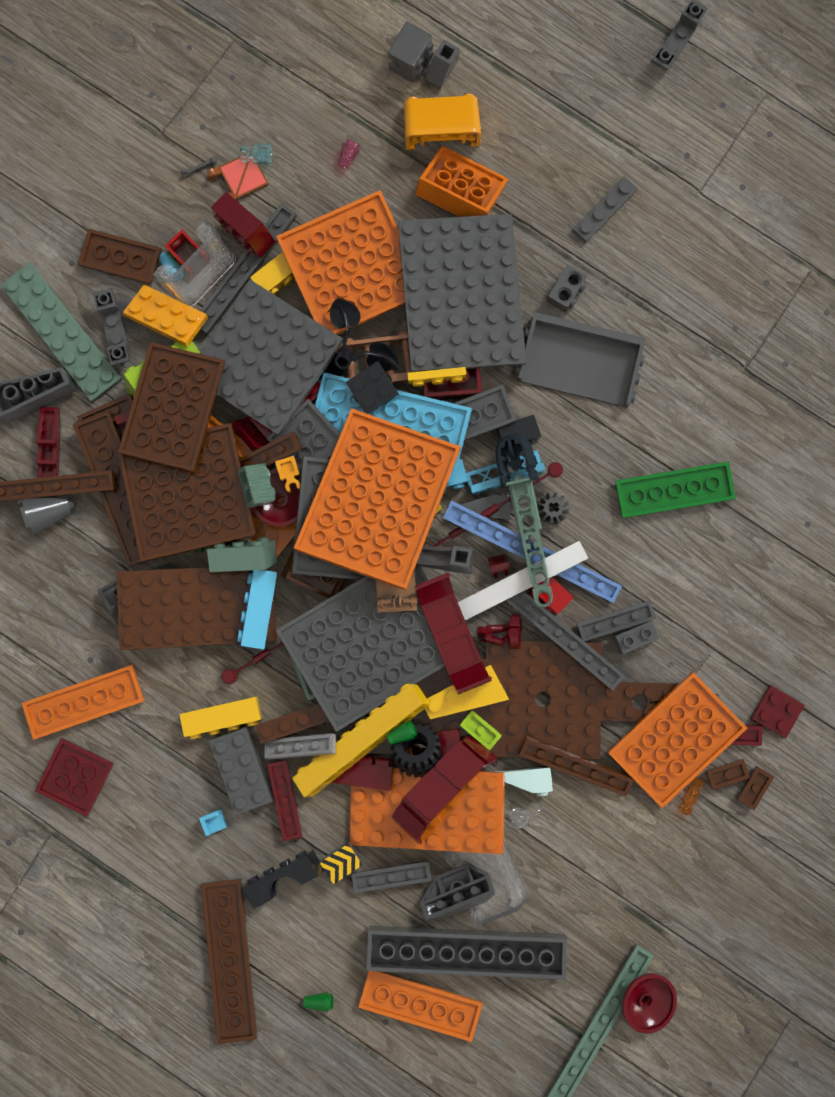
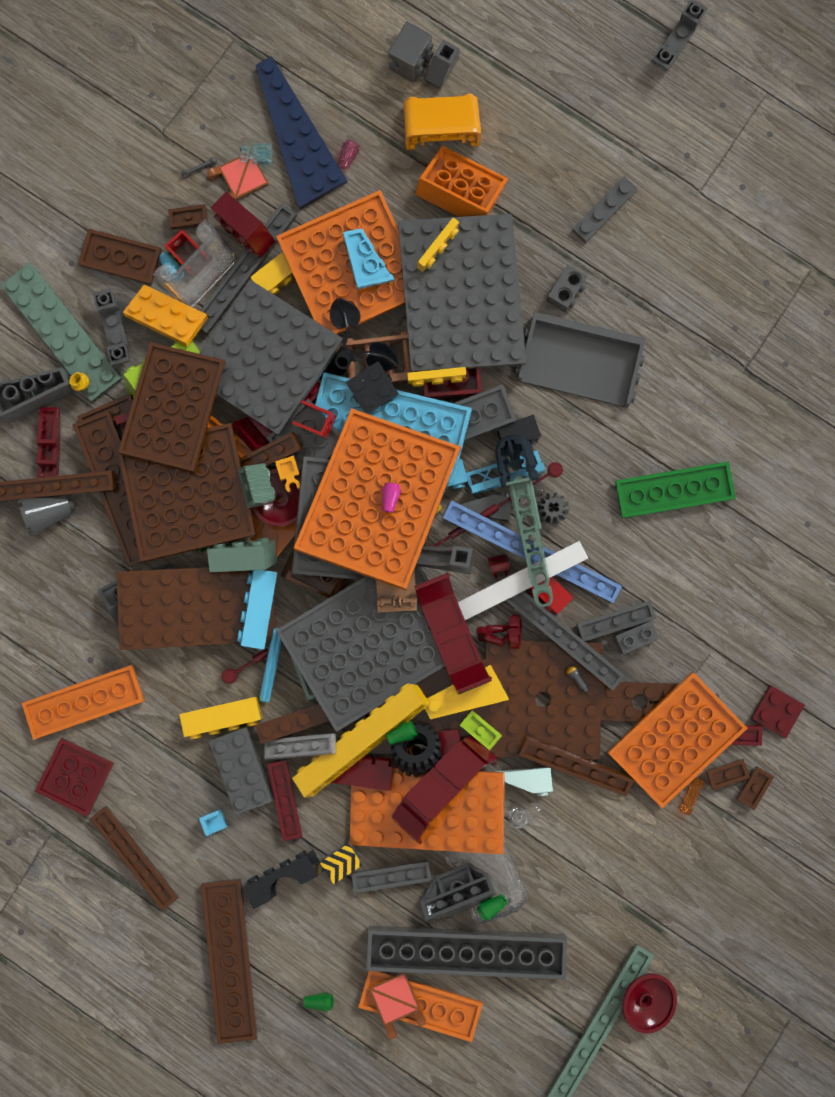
none -> yellow plate [69,372,90,391]
none -> reddish brown plate [90,806,179,911]
none -> reddish brown plate [168,204,209,230]
none -> dark blue wing [256,56,347,210]
none -> medium azure axle [259,628,282,702]
none -> red piece [292,400,337,439]
none -> medium azure wing [342,228,395,289]
none -> coral flag [369,973,426,1040]
none -> dark pink cone [382,482,401,513]
none -> yellow plate [417,218,459,272]
none -> green cone [477,894,507,921]
none -> dark grey piece [566,665,588,692]

